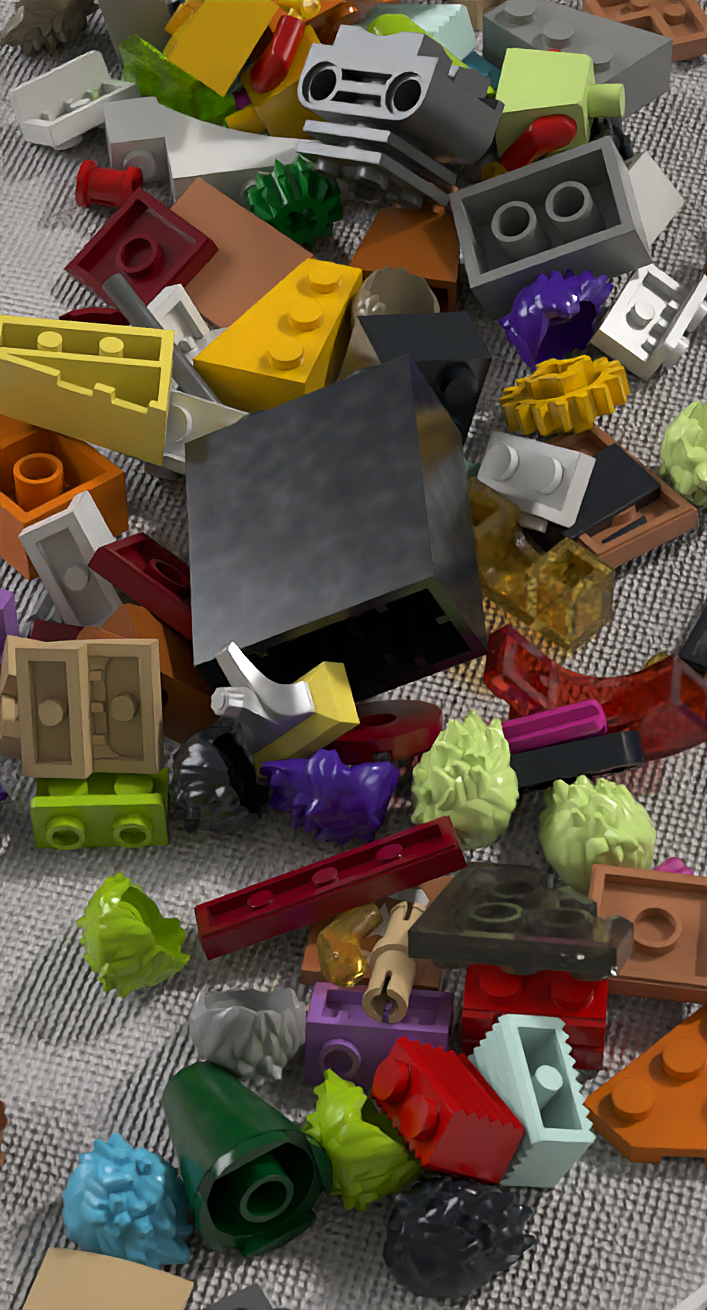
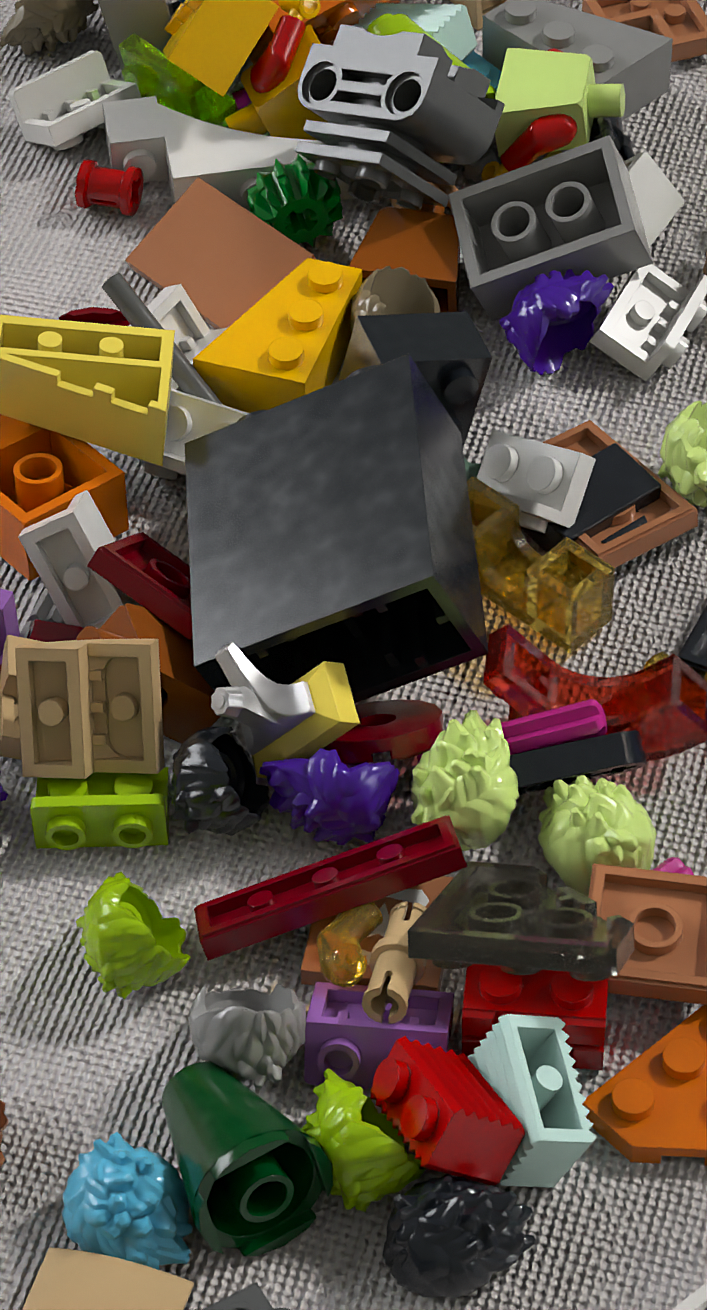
dark red tile [64,187,219,311] -> none
yellow gear [499,355,631,437] -> none

